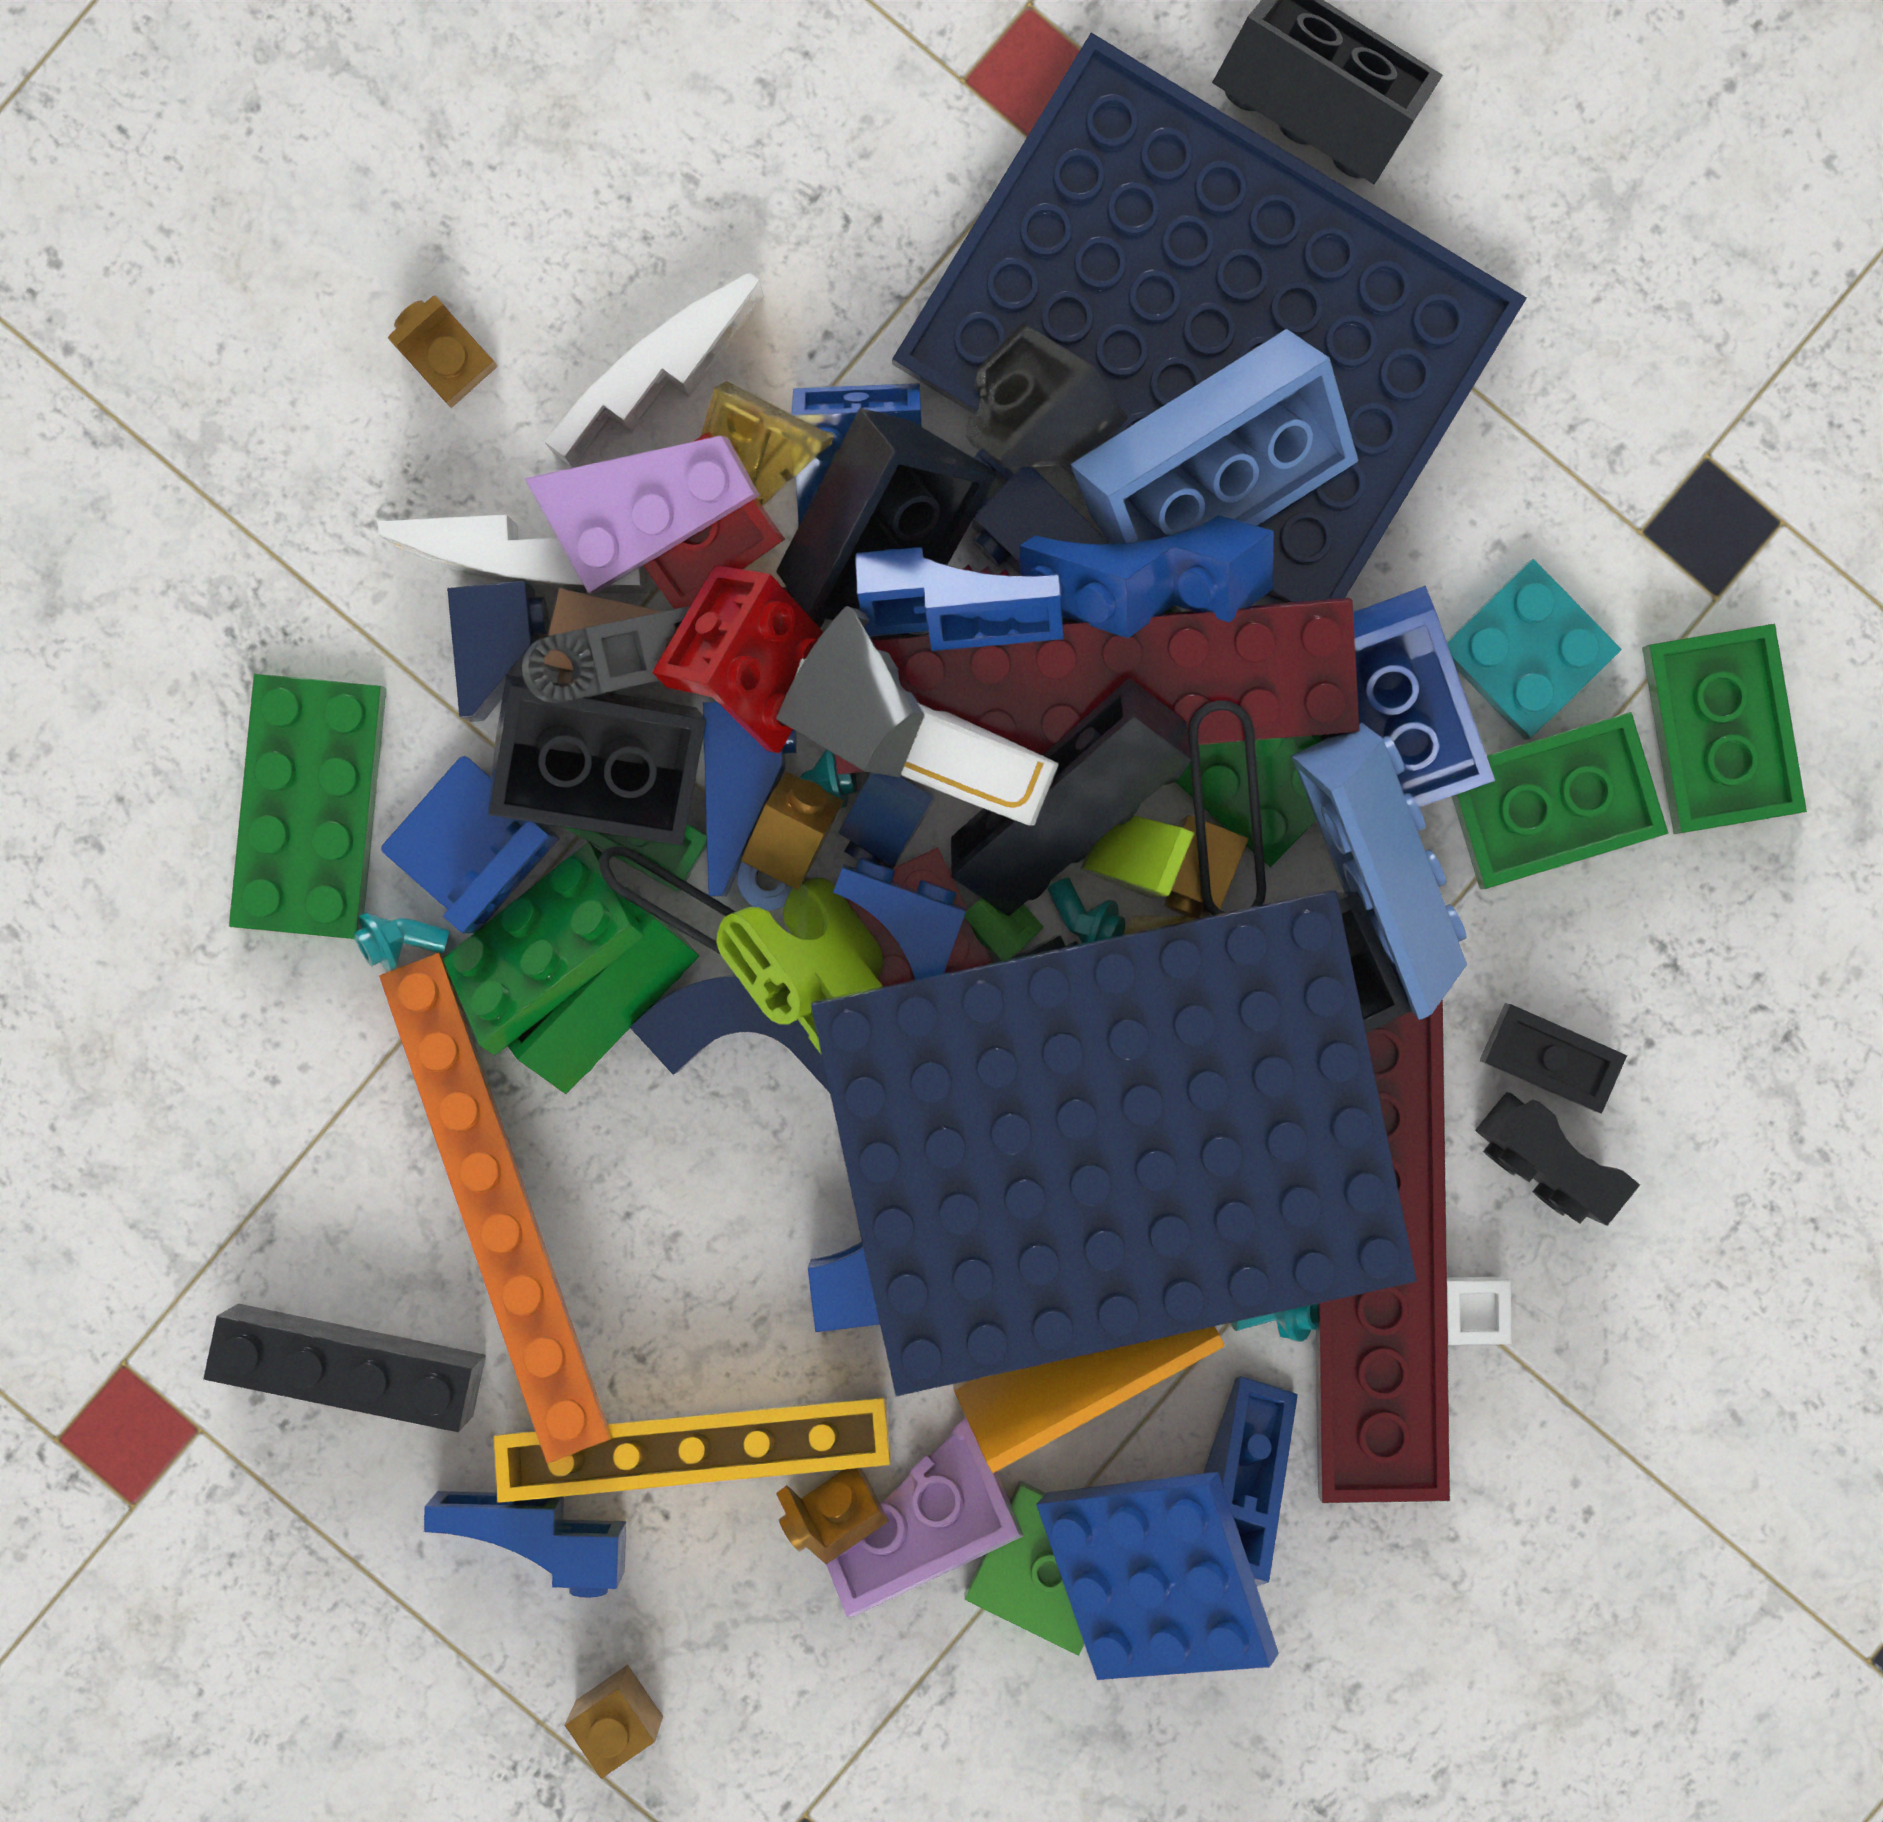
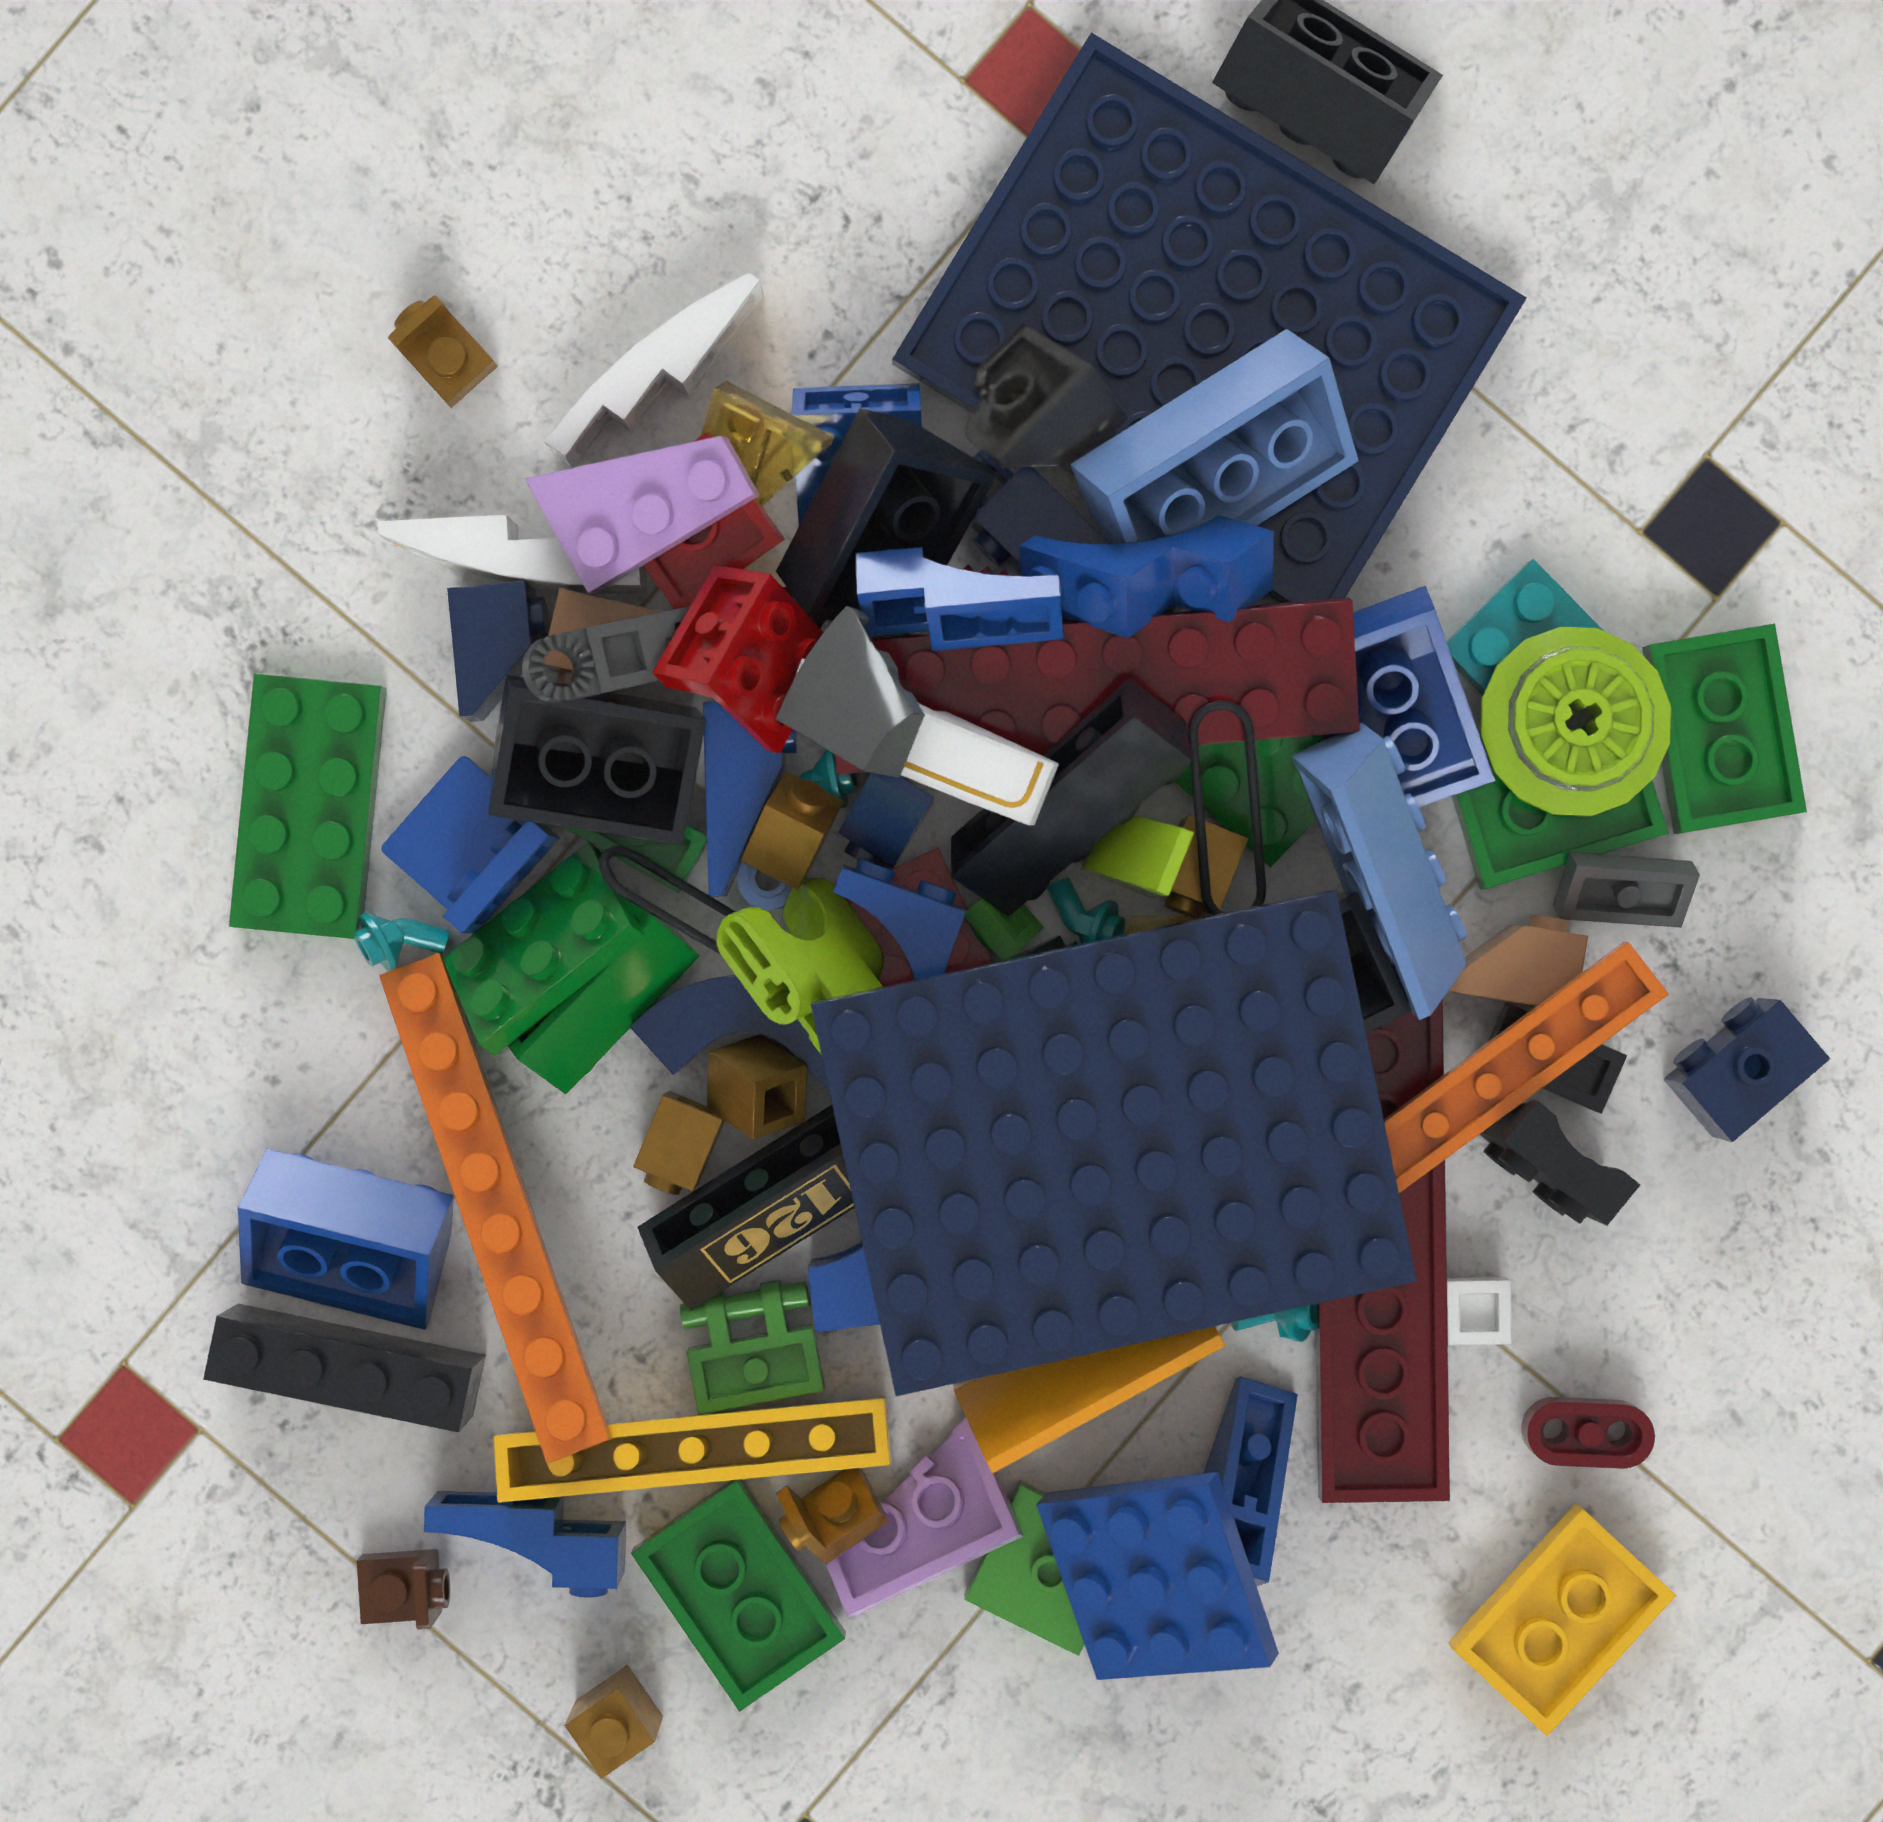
none -> blue slope [238,1148,454,1330]
none -> reddish brown bracket [356,1549,450,1630]
none -> green plate [631,1479,846,1712]
none -> pearl gold brick [633,1091,725,1195]
none -> black brick [637,1105,855,1311]
none -> bright green plate [680,1280,825,1415]
none -> pearl gold brick [707,1034,807,1140]
none -> orange plate [1384,942,1669,1193]
none -> medium nougat slope [1448,915,1588,1006]
none -> yellow plate [1448,1503,1677,1736]
none -> lime piece [1480,627,1671,816]
none -> dark red plate [1521,1397,1655,1469]
none -> dark grey plate [1553,852,1700,928]
none -> dark blue brick [1663,997,1830,1142]

